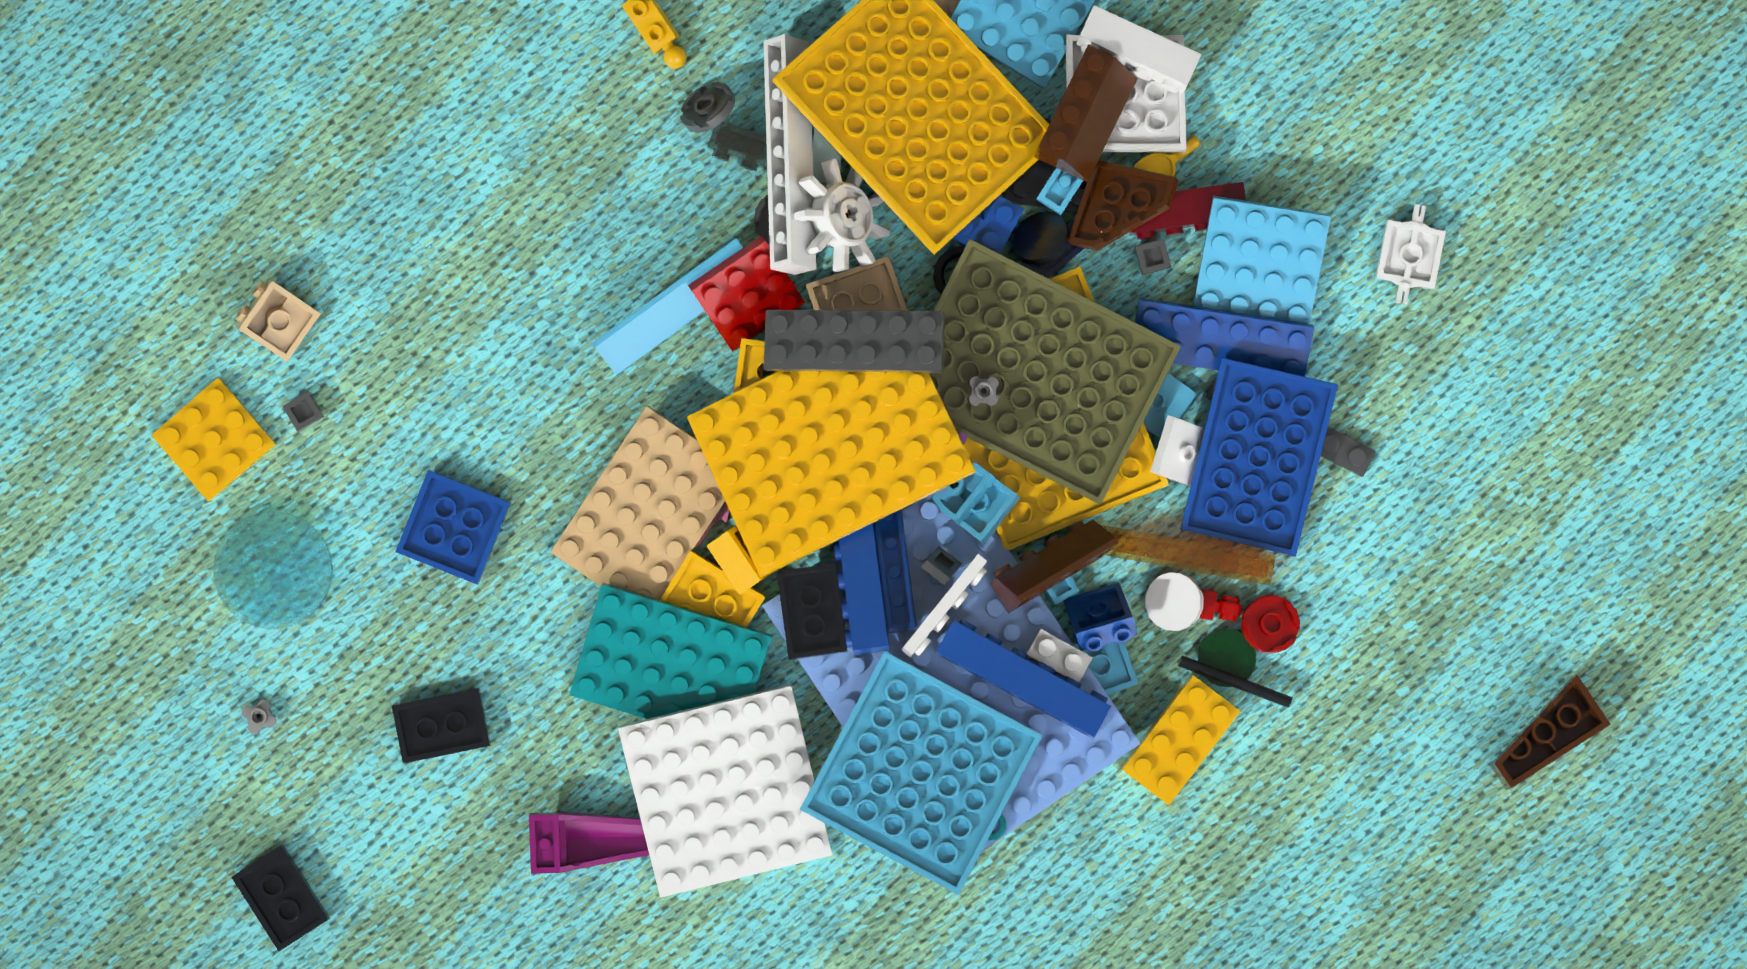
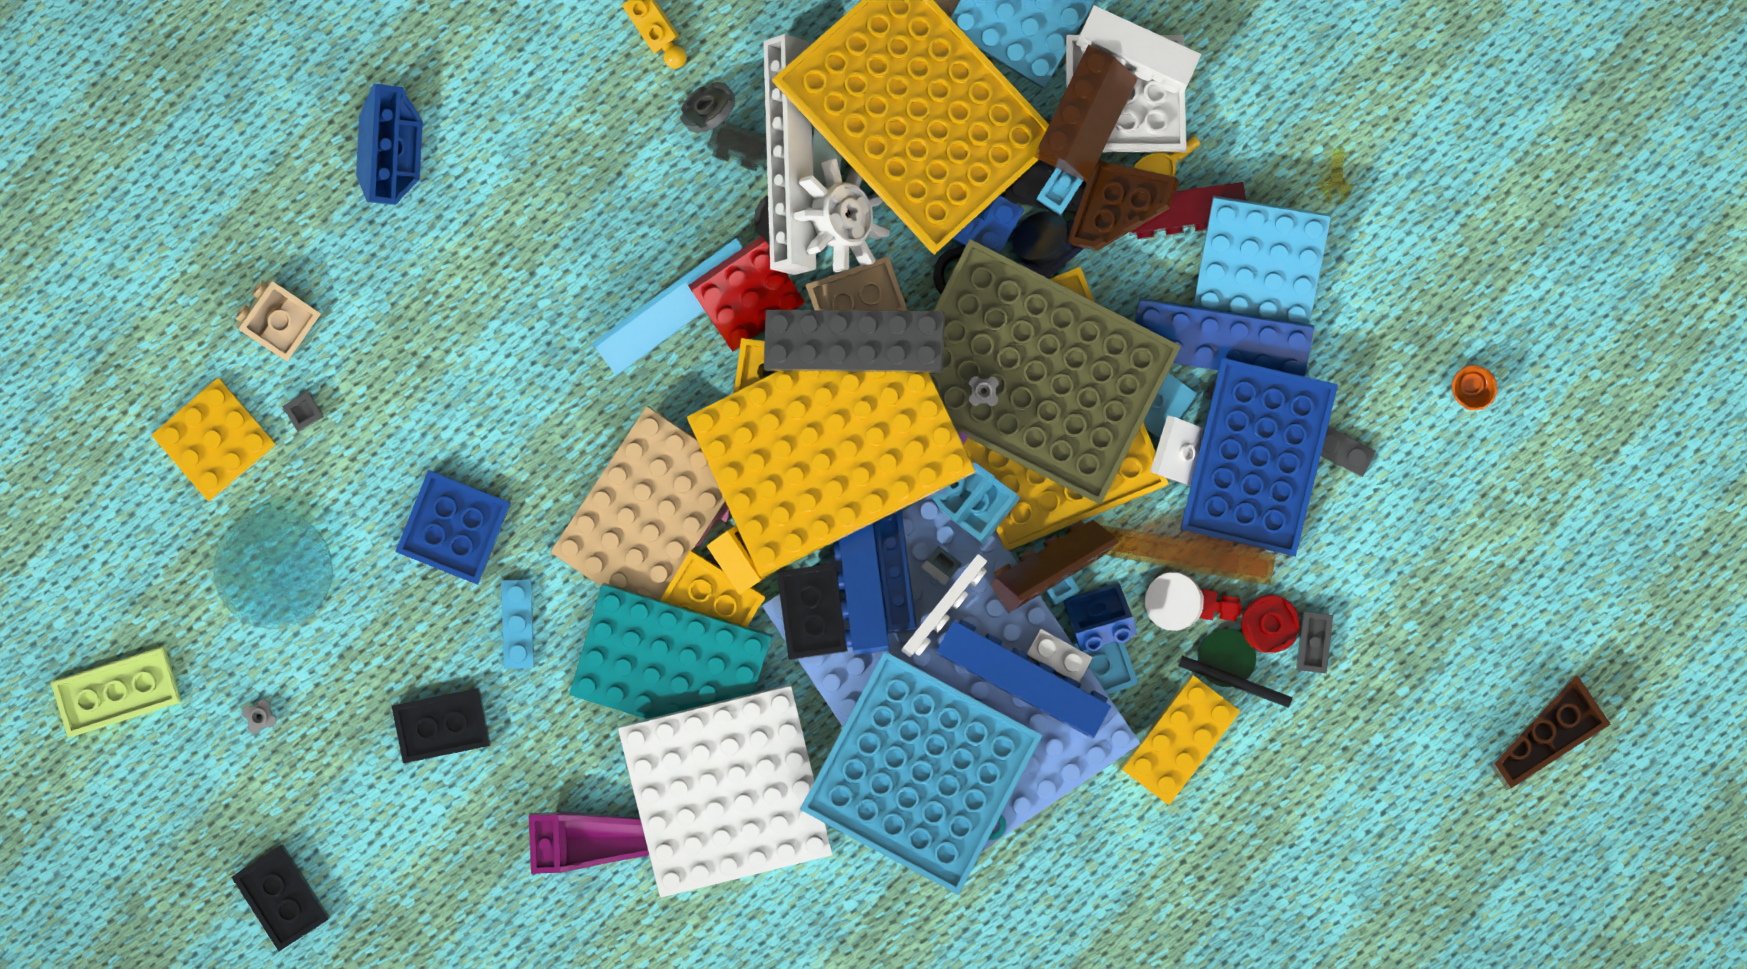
dark grey plate [1135,239,1171,275] -> none
white plate [1375,204,1446,305] -> none
none -> yellowish green tile [51,646,182,738]
none -> blue wedge [356,84,423,205]
none -> medium azure plate [501,580,534,669]
none -> dark grey plate [1296,611,1333,674]
none -> clear yellow bar [1320,148,1353,205]
none -> orange hair [1451,364,1497,410]

